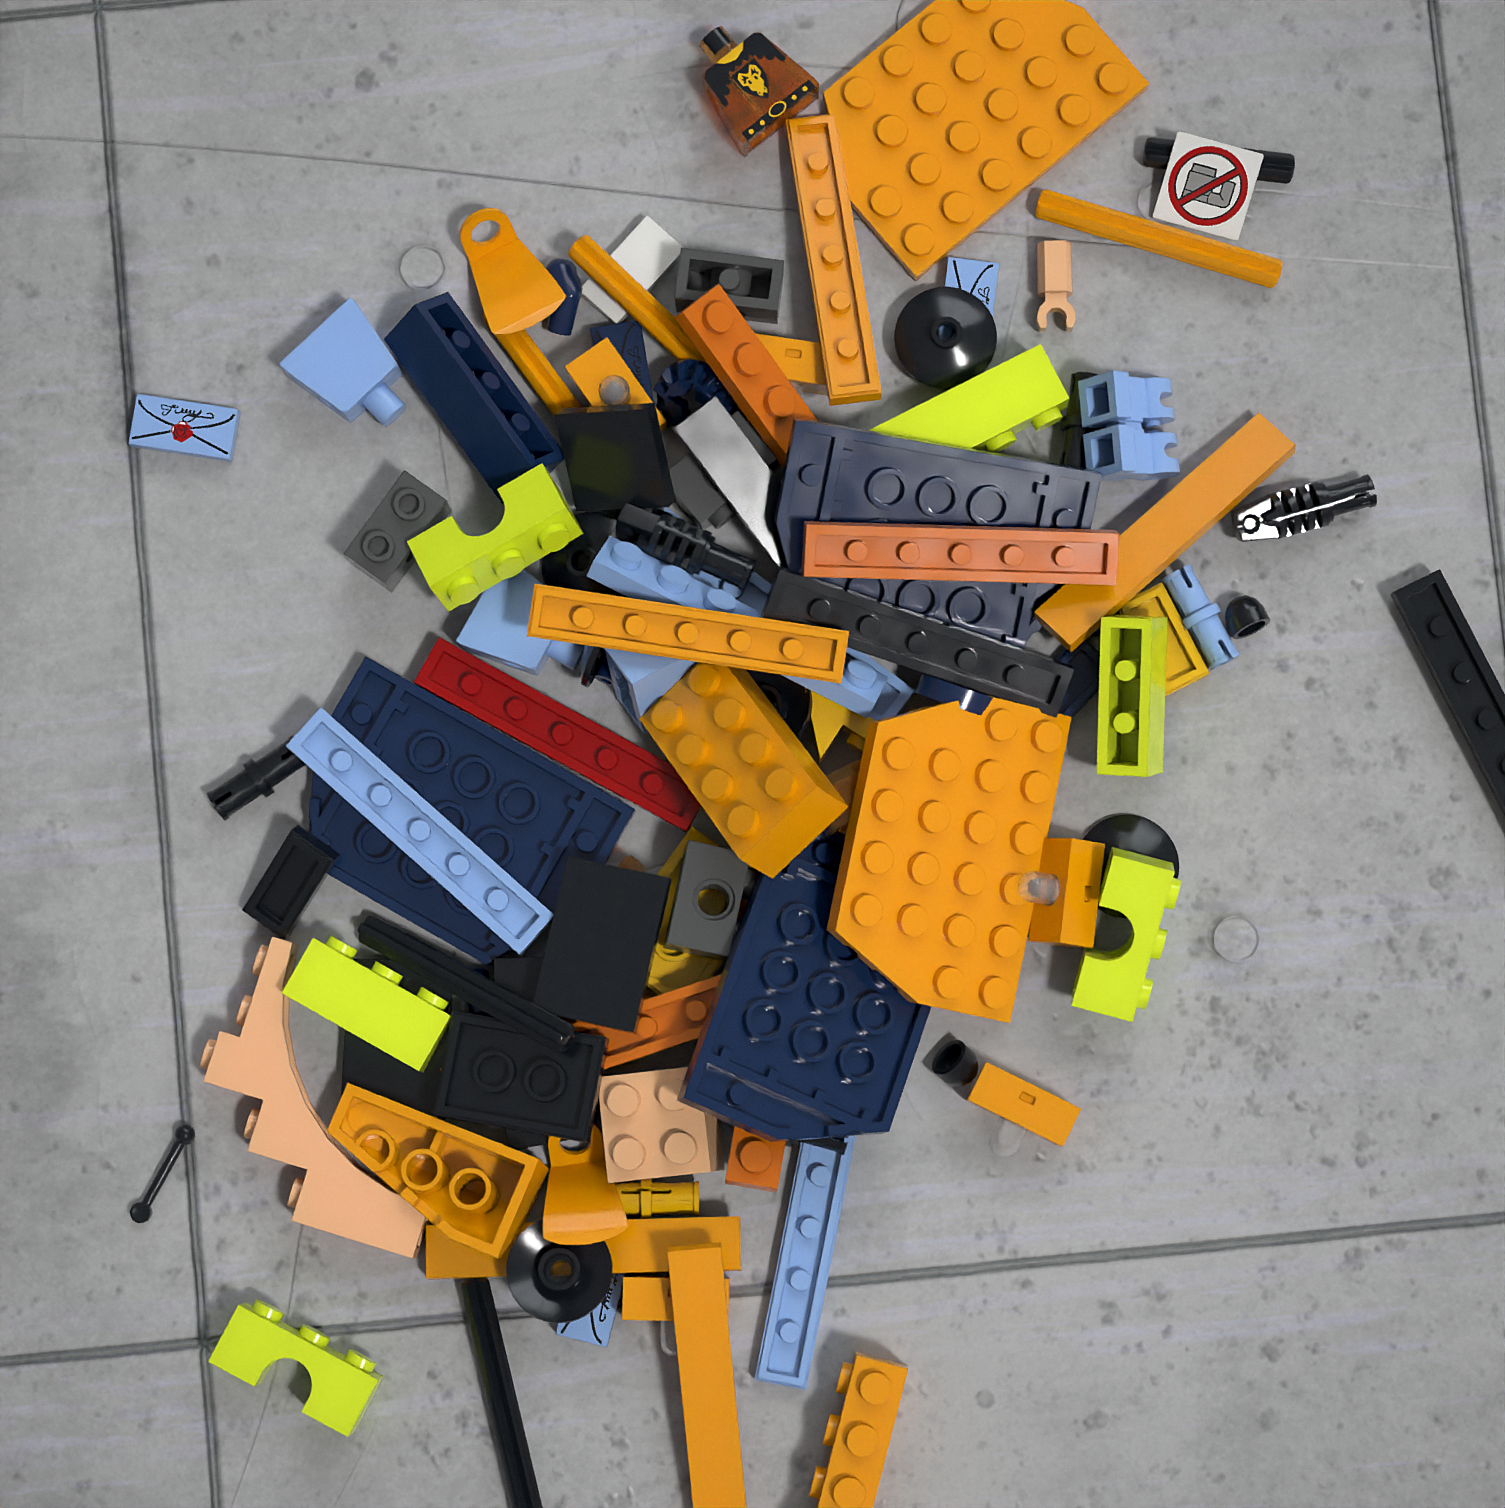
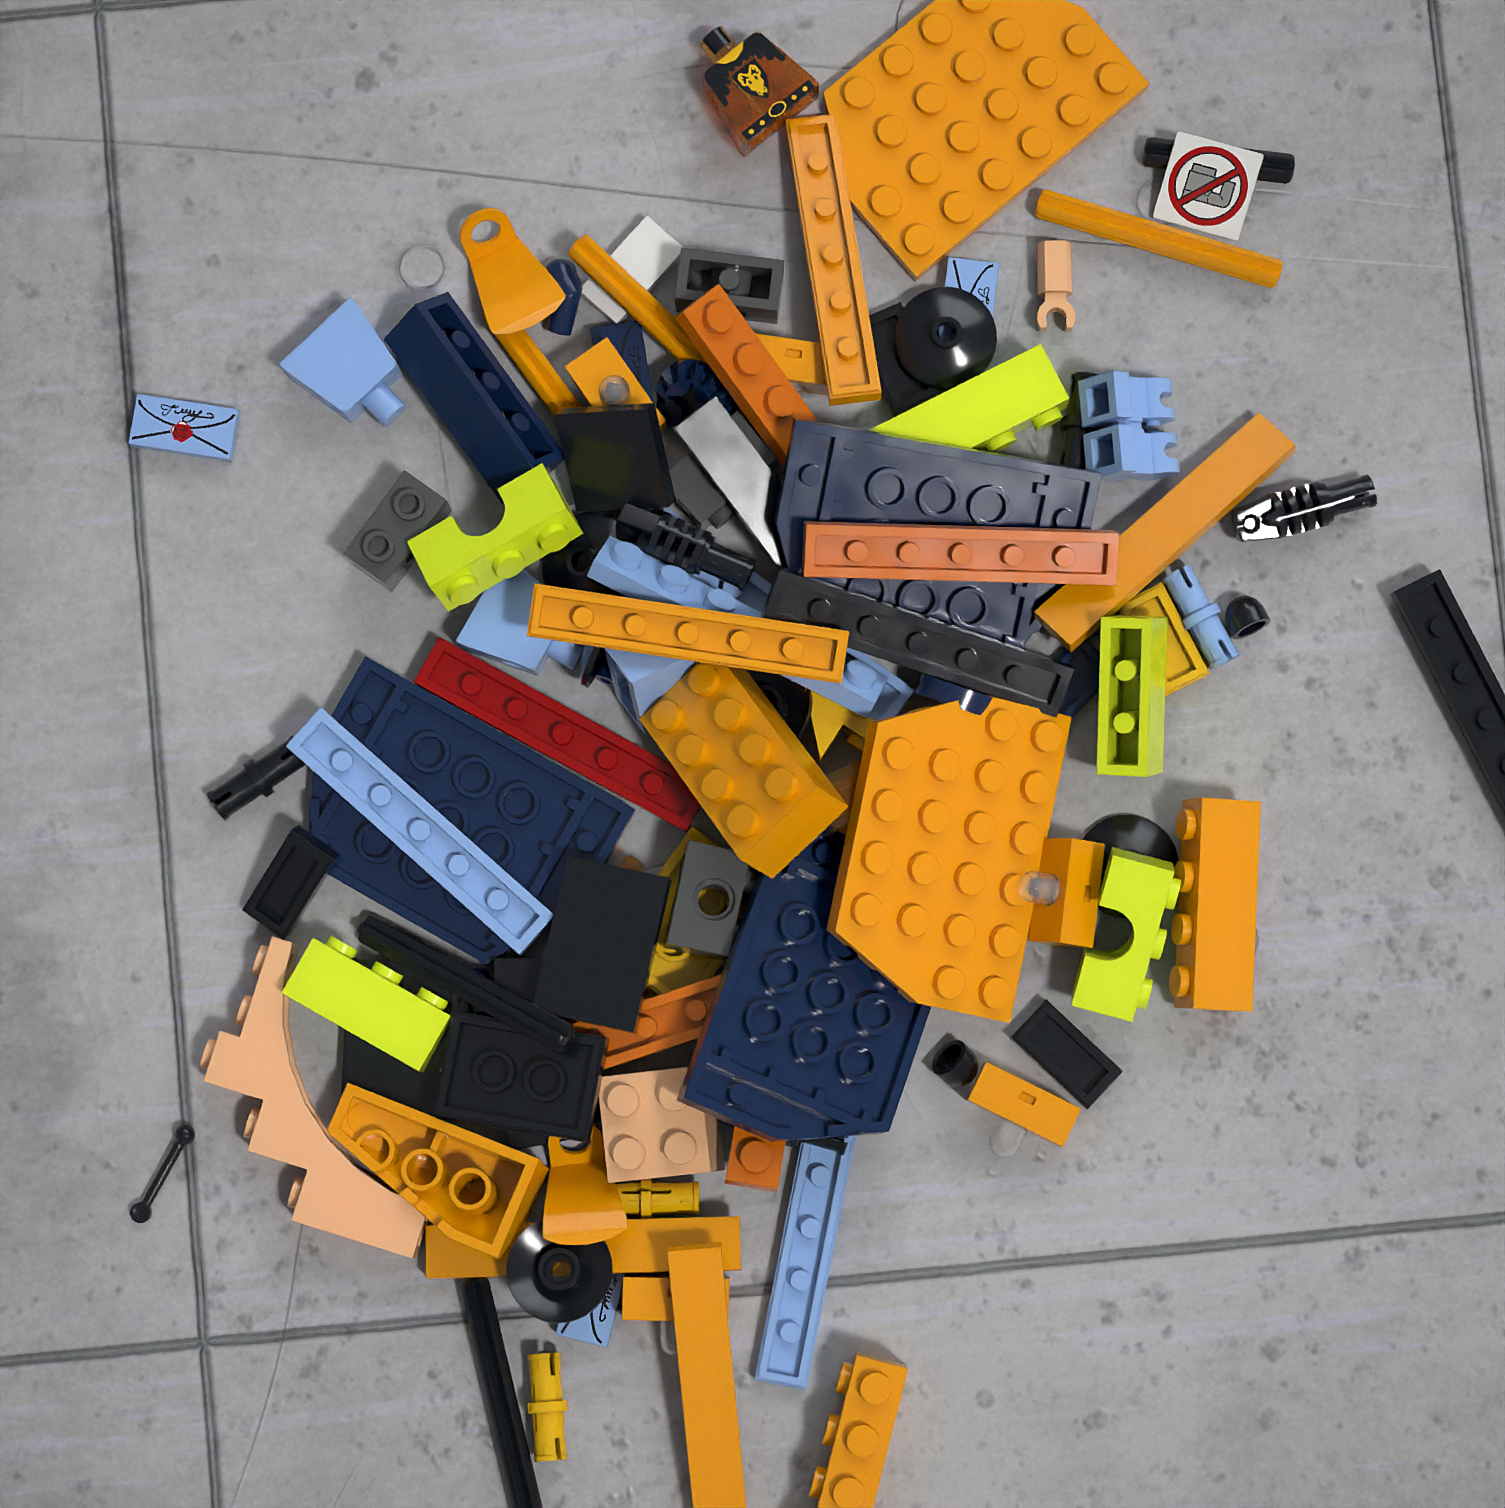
neon yellow arch [208,1299,384,1437] -> none
none -> yellow pin [526,1352,569,1462]
none -> black tile [869,302,942,417]
none -> black tile [1010,999,1123,1110]
none -> light orange brick [1169,797,1261,1012]

